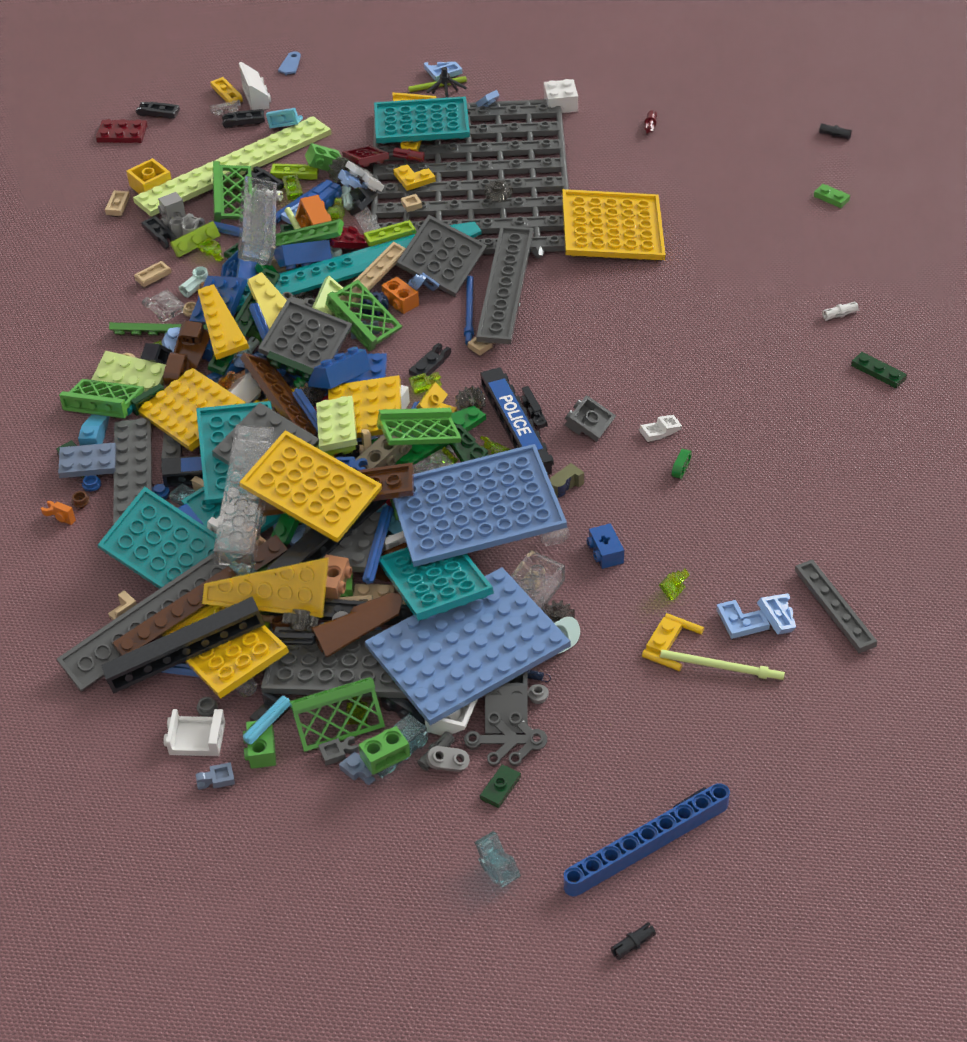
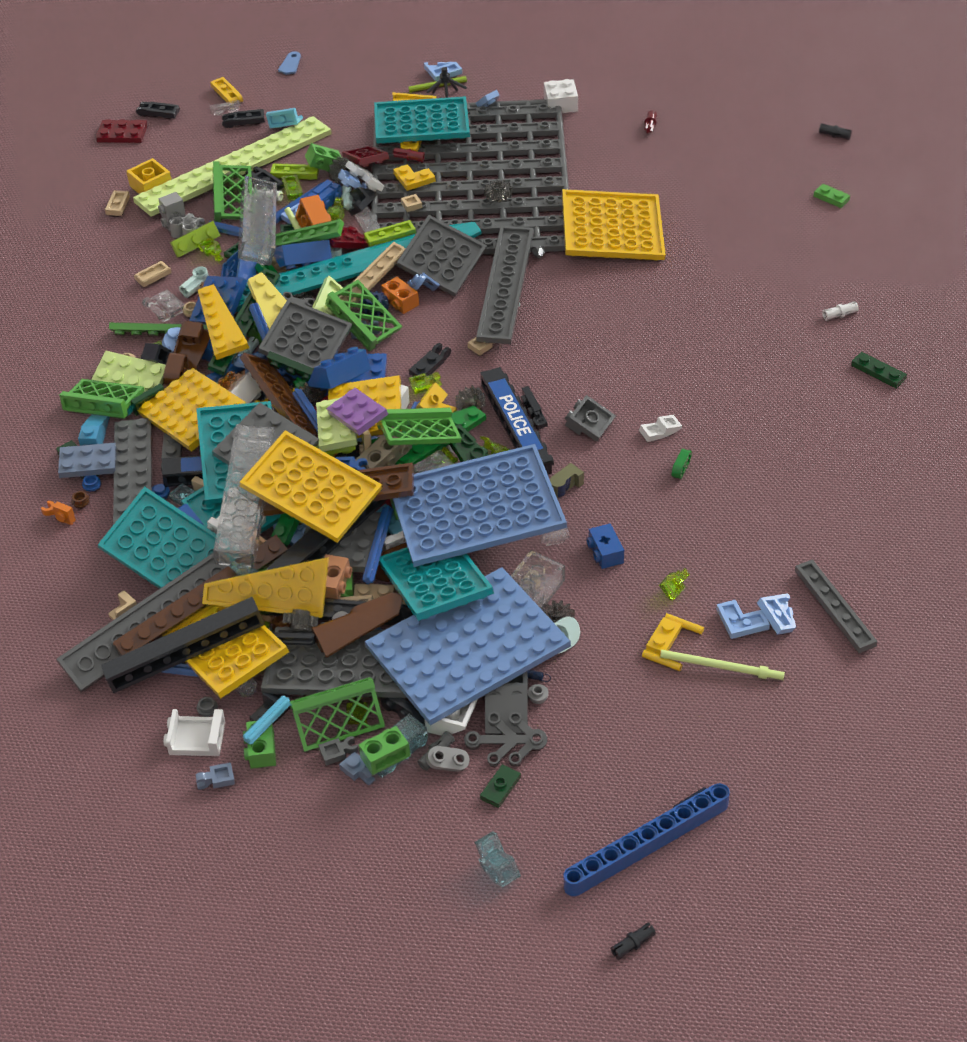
black hinge [141,216,177,249] -> none
white slope [239,62,271,110] -> none
blue bar [464,276,474,346] -> none
none -> medium lavender plate [326,388,388,436]

